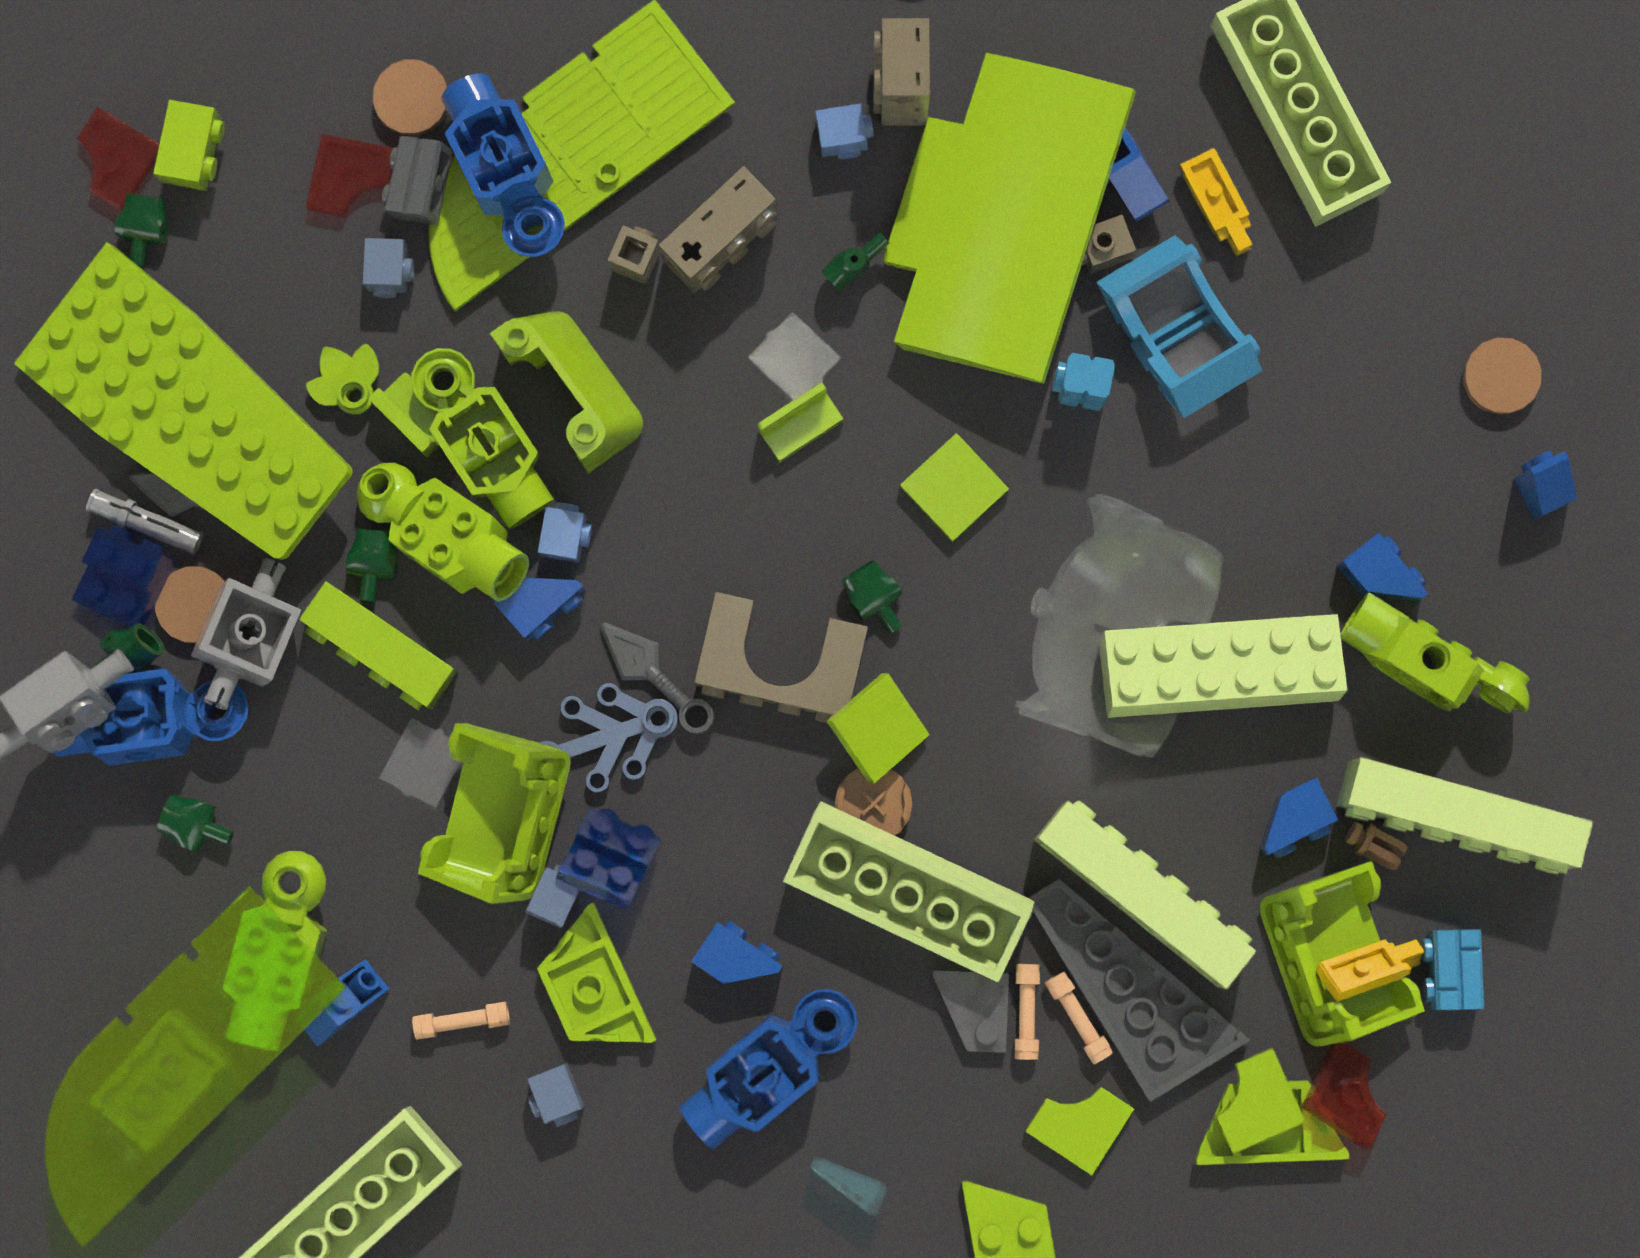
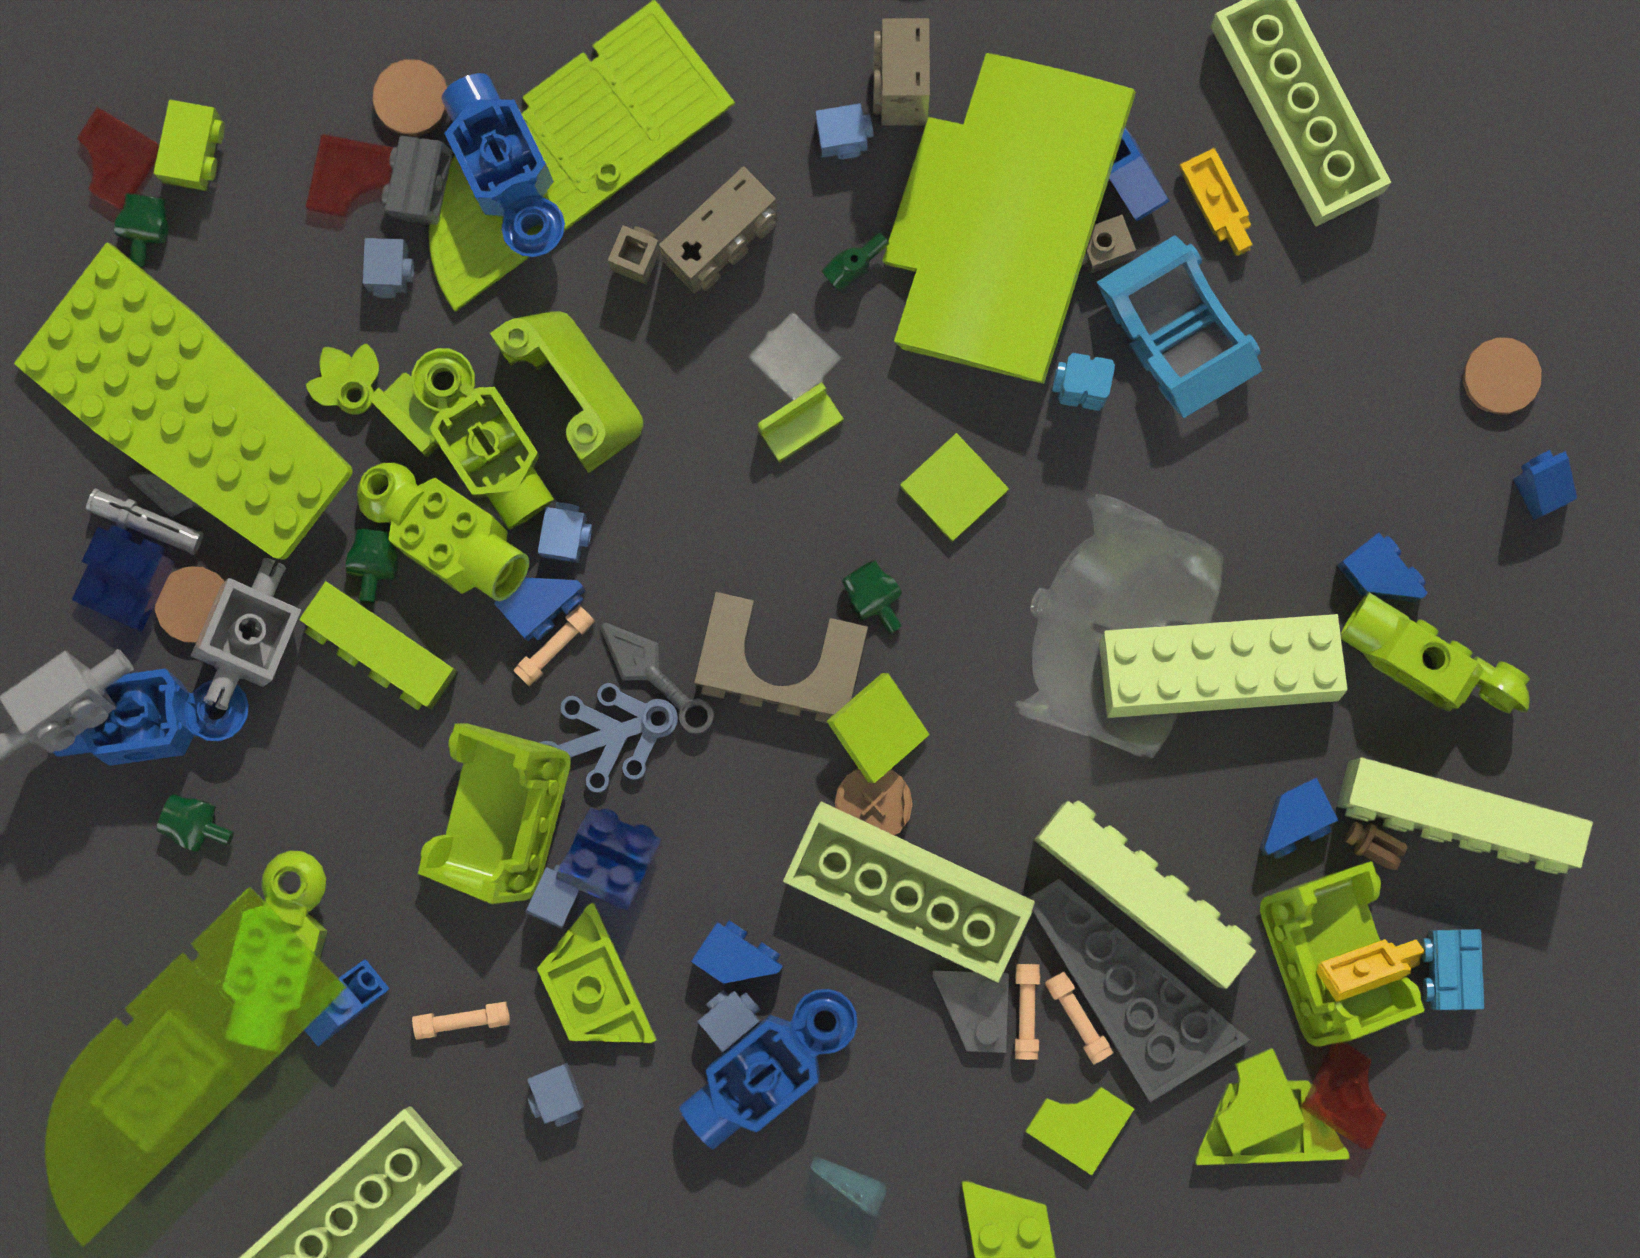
dark green piece [94,623,164,673] -> none
clear piece [379,718,461,808] -> none
none -> light nougat bar [513,605,595,687]
none -> sand blue brick [698,990,761,1052]

